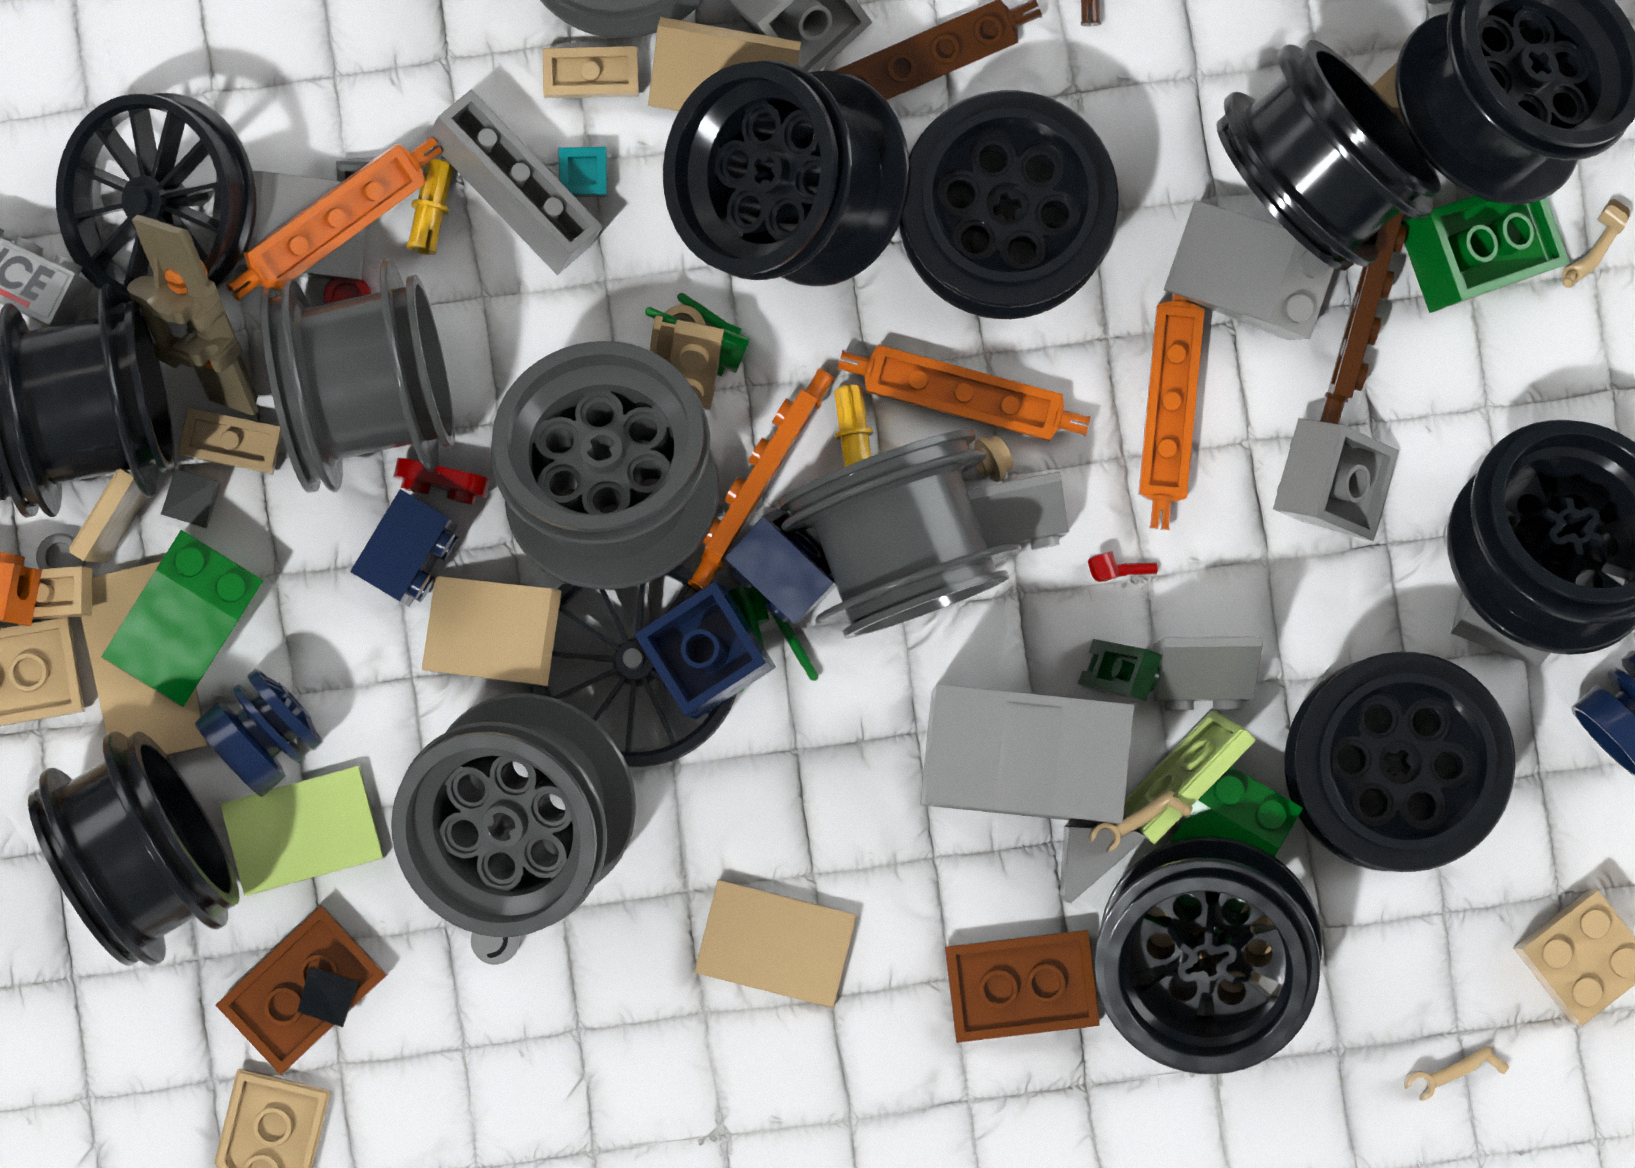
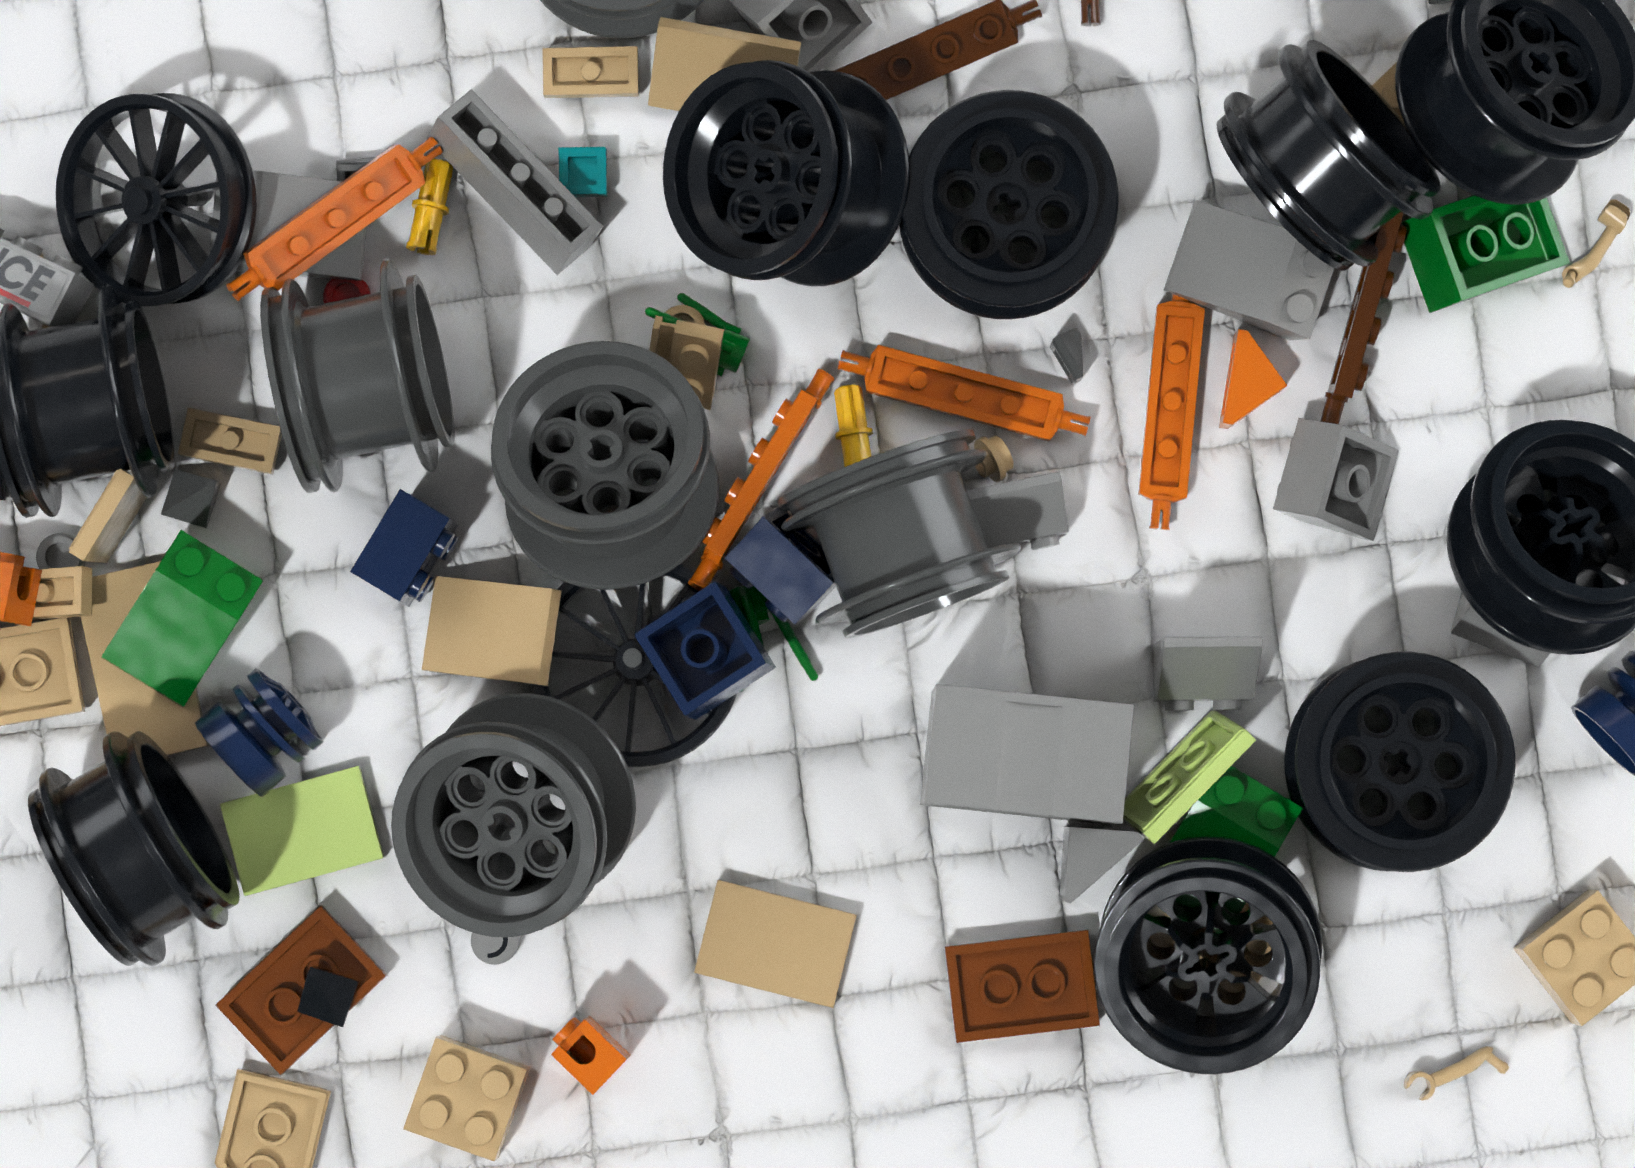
dark tan piece [127,215,259,416] -> none
red plate [393,458,490,505] -> none
dark green plate [1077,639,1162,701] -> none
red hand [1088,551,1158,582] -> none
tan piece [1089,791,1193,852] -> none
none -> tan brick [403,1035,530,1161]
none -> orange brick [551,1016,631,1095]
none -> dark grey slope [1050,328,1083,385]
none -> orange slope [1219,329,1287,429]

